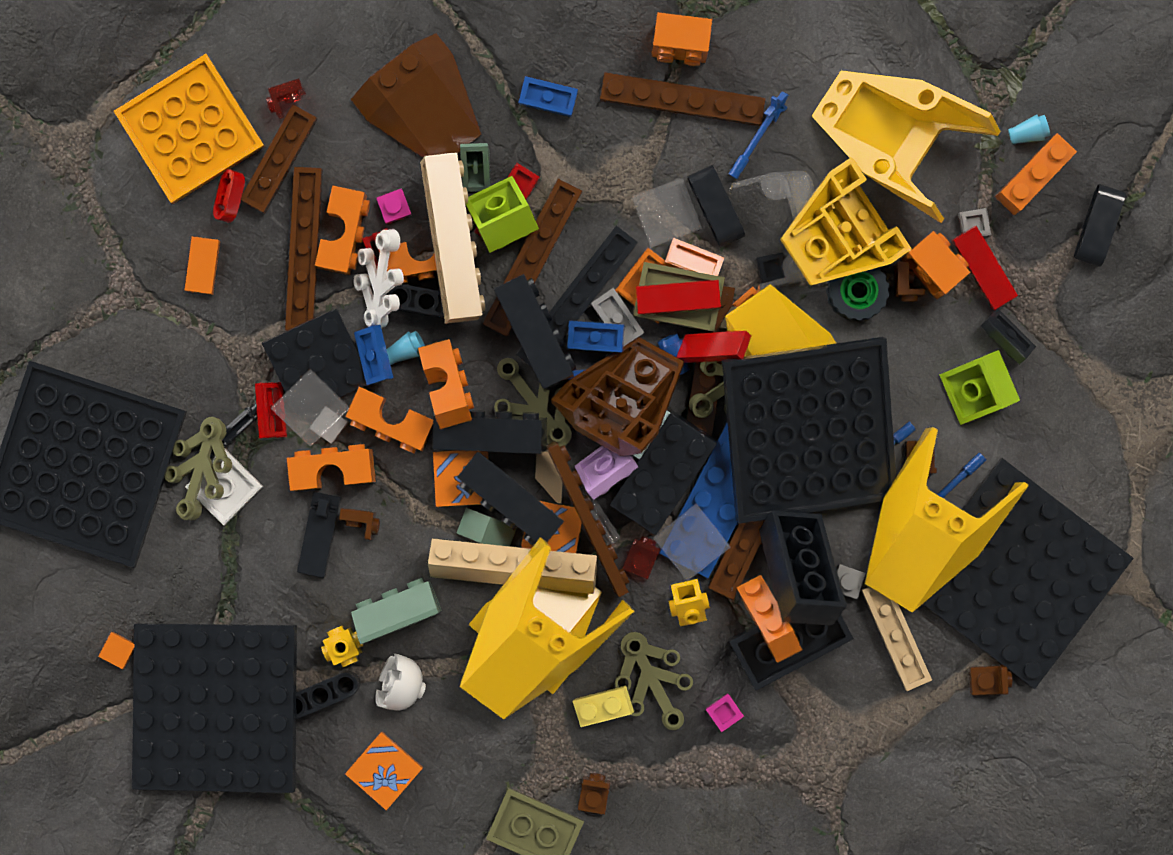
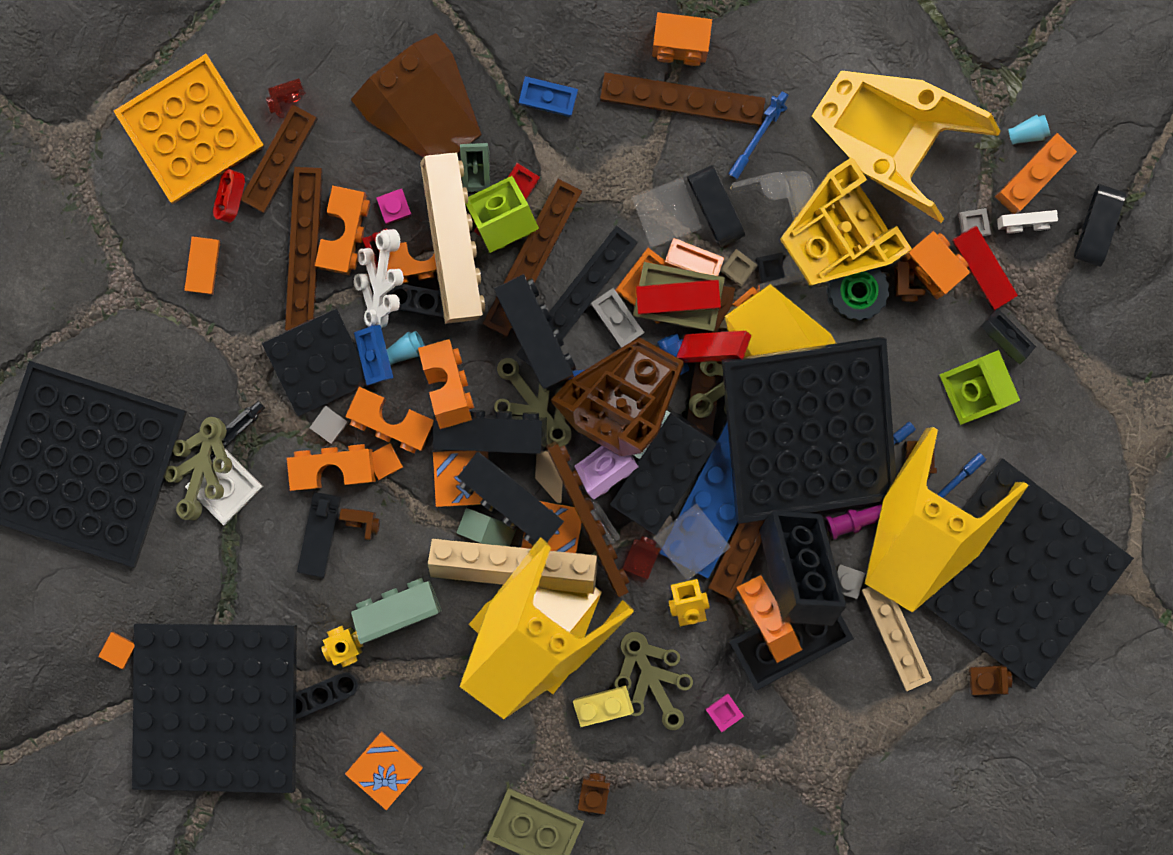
red tile [255,382,287,438] -> none
clear tile [271,369,349,447] -> none
white cylinder [376,654,425,710] -> none
blue plate [567,321,625,352] -> none
none -> orange tile [372,443,404,480]
none -> dark tan tile [720,249,758,288]
none -> magenta pin [825,504,882,541]
none -> white plate [997,210,1058,233]

